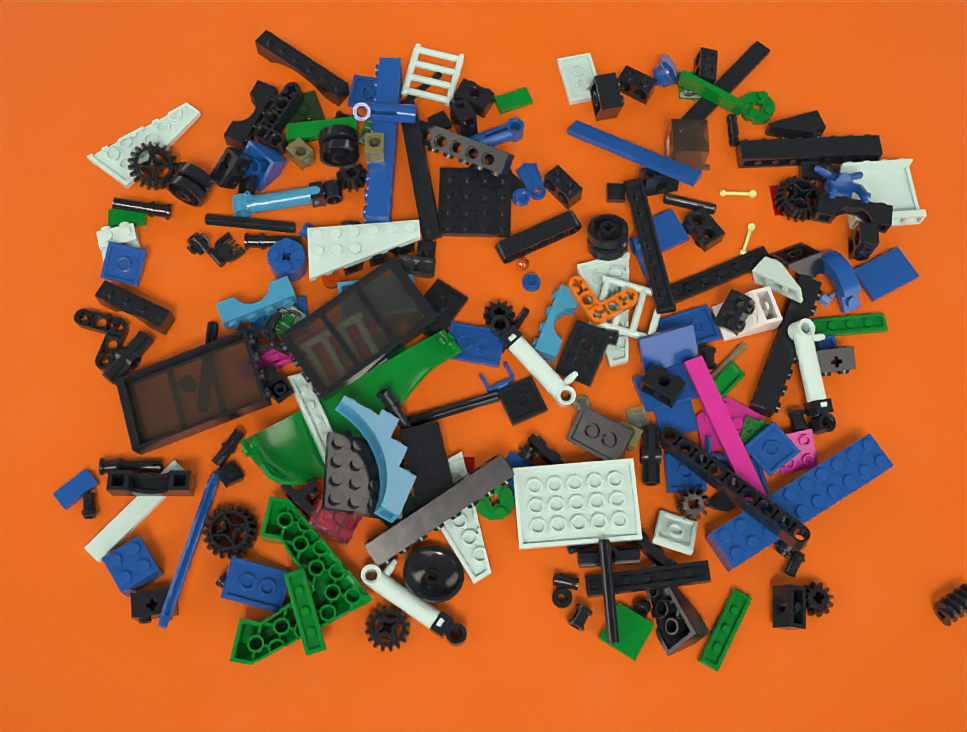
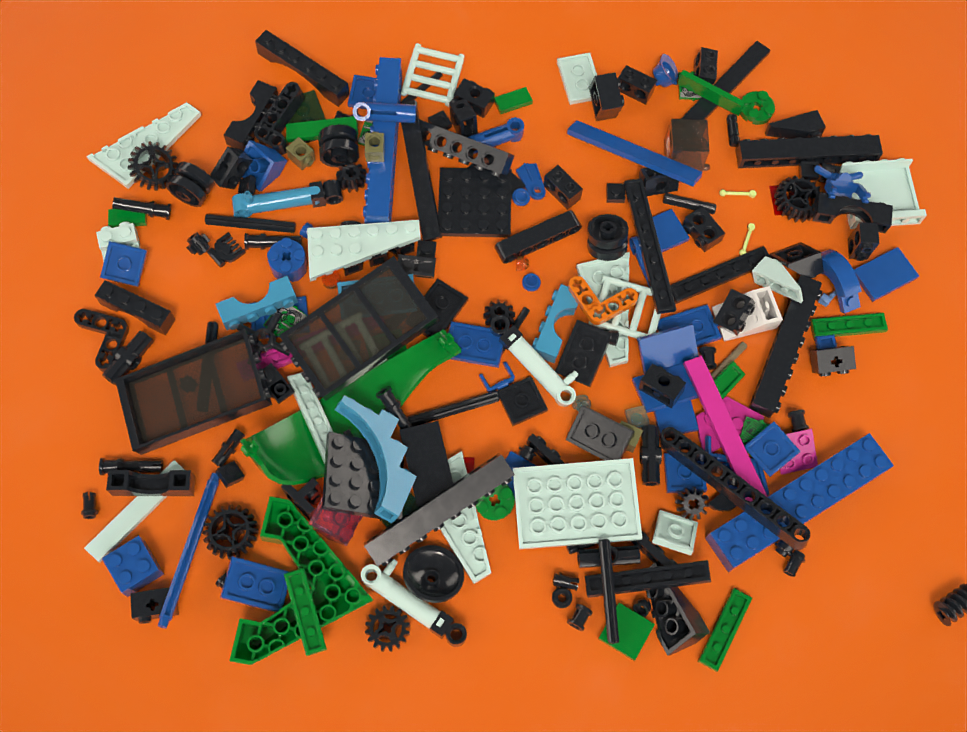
blue tile [53,469,100,510] -> none
black brick [773,584,806,630] -> none
light aqua piece [788,318,836,435] -> none
black gear [802,582,834,617] -> none

